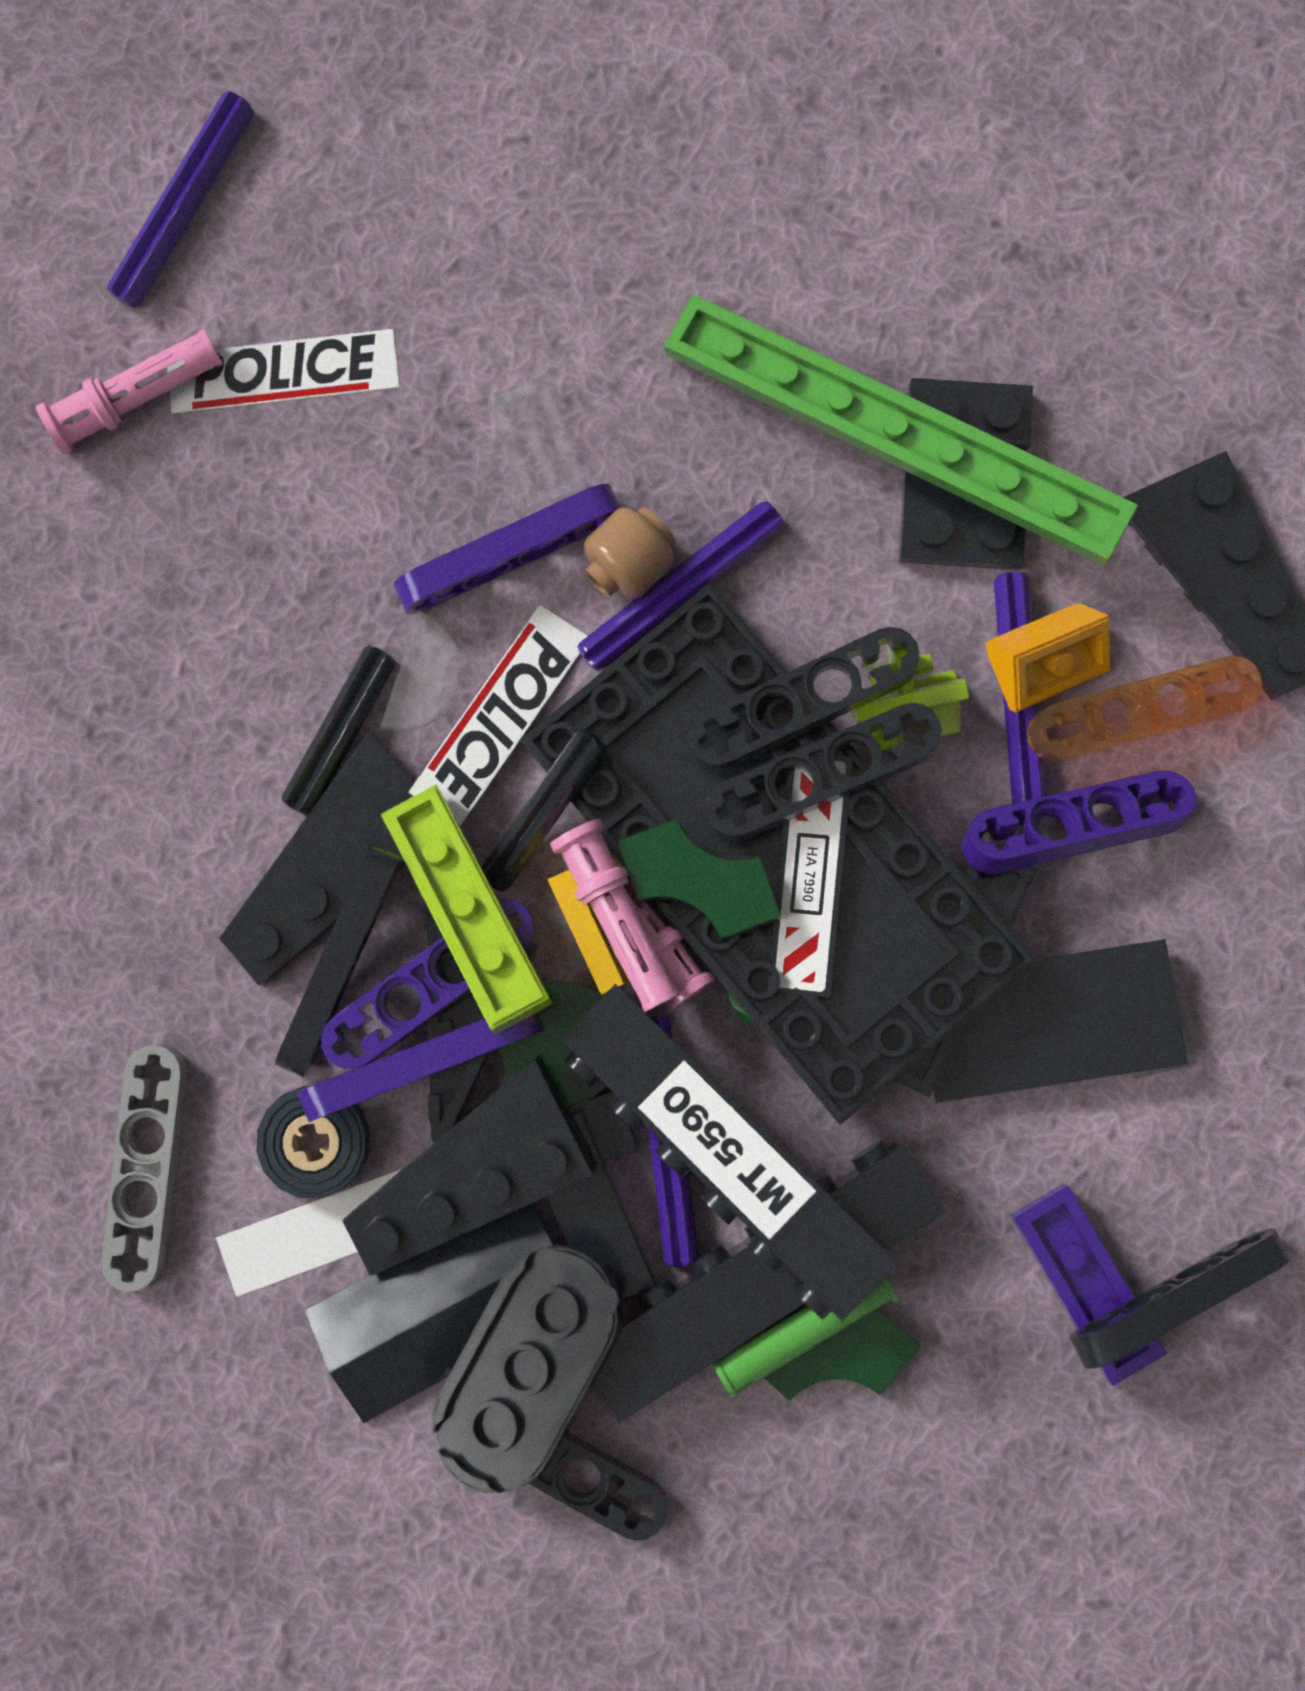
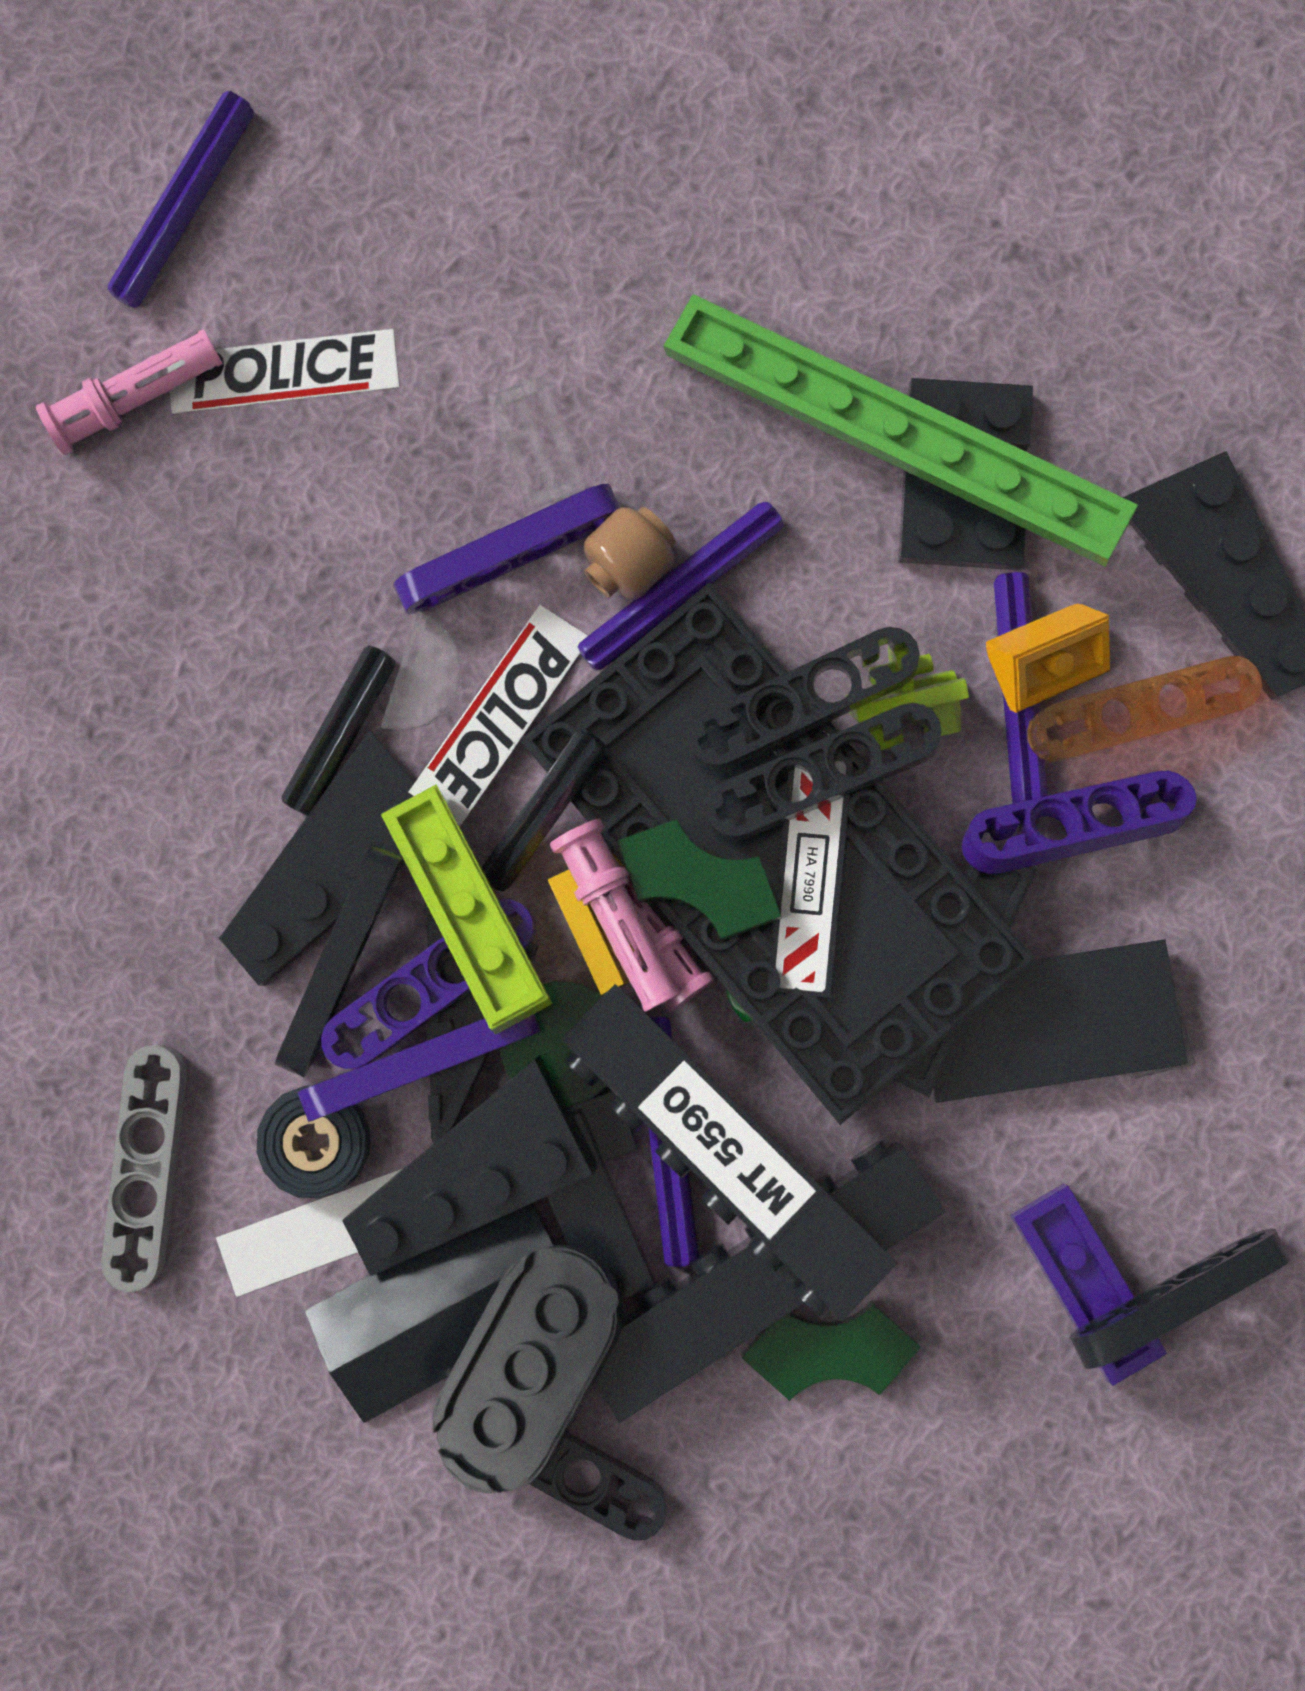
bright green pin [712,1276,900,1399] -> none

